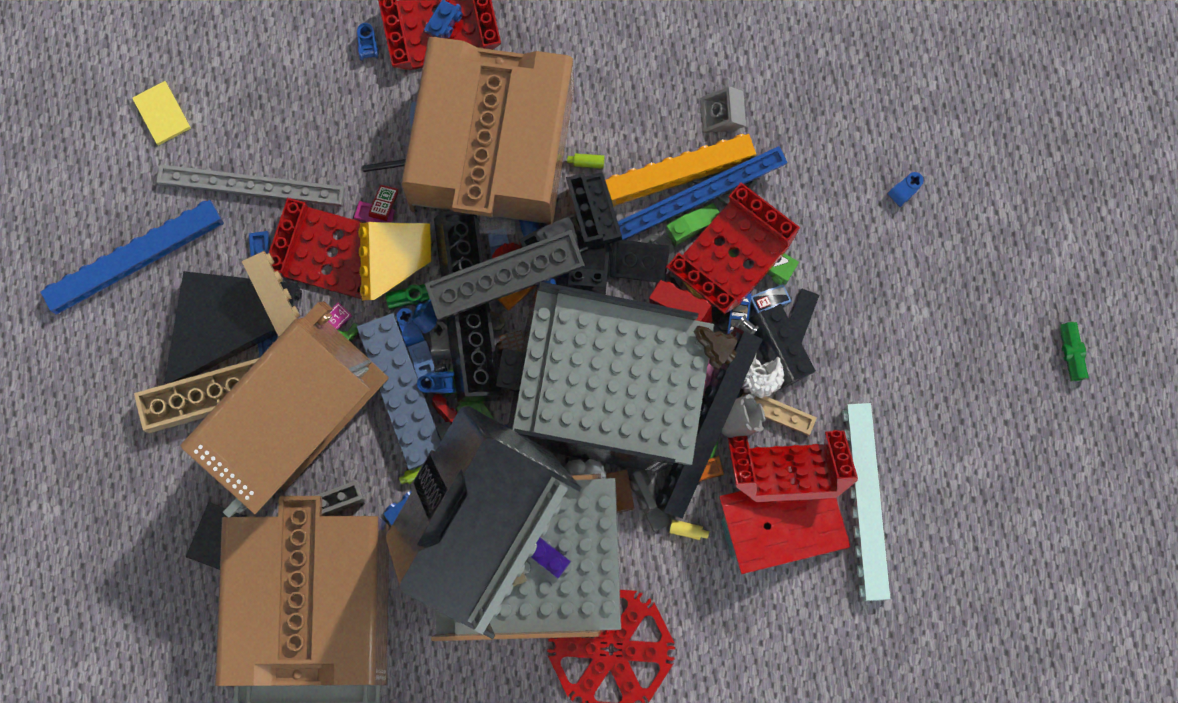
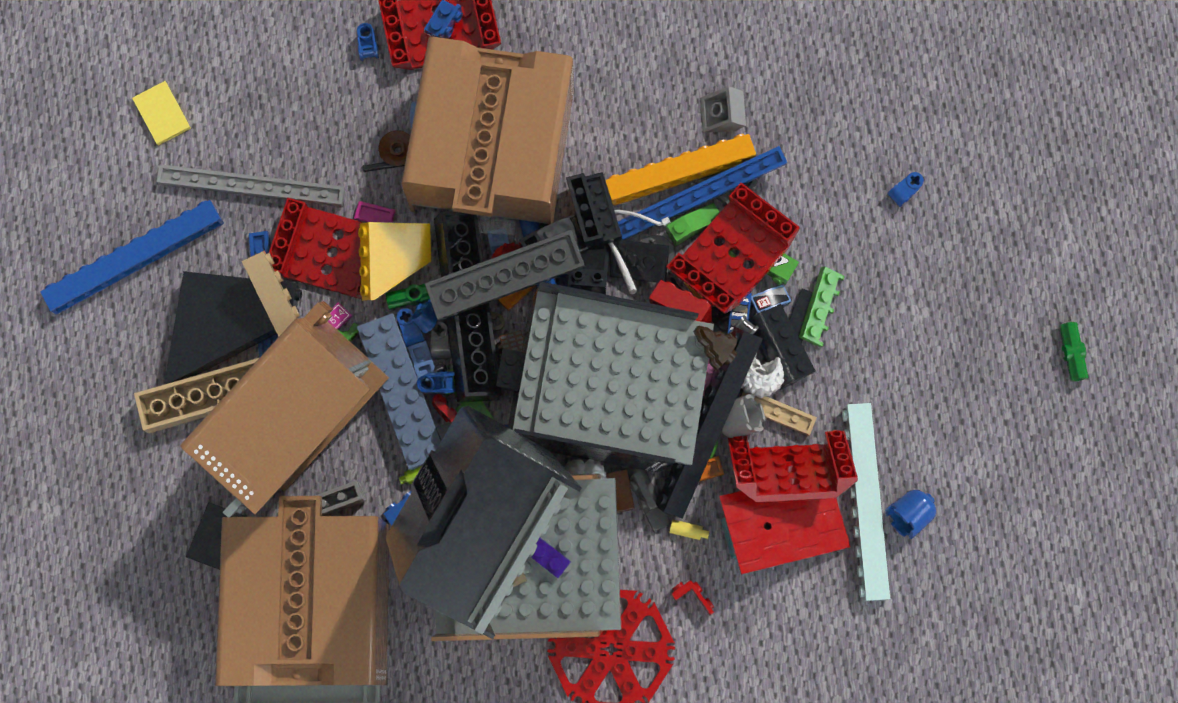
tile [369,185,398,221] -> none
lime cylinder [567,153,605,169] -> none
none -> reddish brown dish [378,130,410,166]
none -> white piece [608,210,671,294]
none -> red bracket [671,580,714,615]
none -> bright green hinge [799,266,845,347]
none -> blue cylinder [885,490,936,539]

